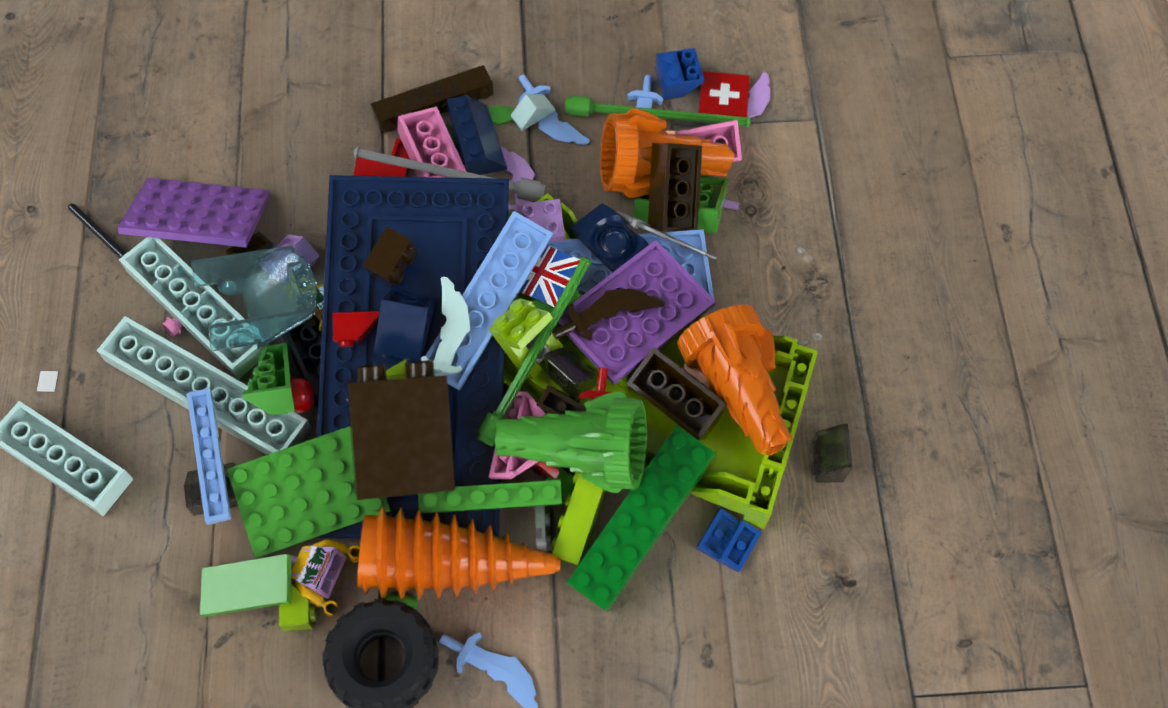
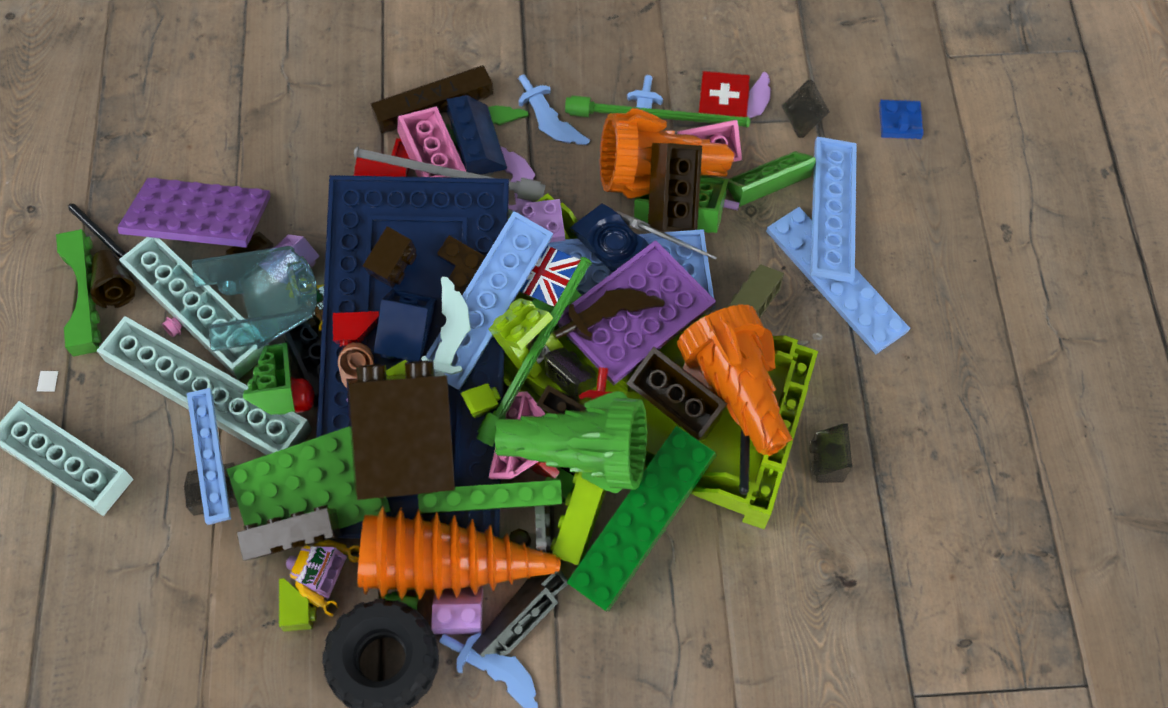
tile [200,554,291,617] -> none
light aqua slope [511,94,555,131] -> none
blue slope [655,48,704,100] -> none
blue slope [695,508,762,572] -> none
none -> bright green arch [56,229,102,357]
none -> dark brown cone [90,250,136,308]
none -> wedge [237,505,342,561]
none -> nougat cap [338,343,374,388]
none -> lavender slope [432,586,483,635]
none -> dark brown plate [437,235,486,295]
none -> lime slope [461,383,501,419]
none -> pearl dark grey wedge [472,570,568,657]
none -> dark brown tile [509,529,531,547]
none -> olive brick [725,264,784,318]
none -> bright green slope [728,151,816,207]
none -> black bar [739,429,750,495]
none -> light blue plate [766,207,910,354]
none -> clear smoke plate [782,80,830,138]
none -> light blue plate [810,136,857,283]
none -> blue hinge [879,100,923,139]

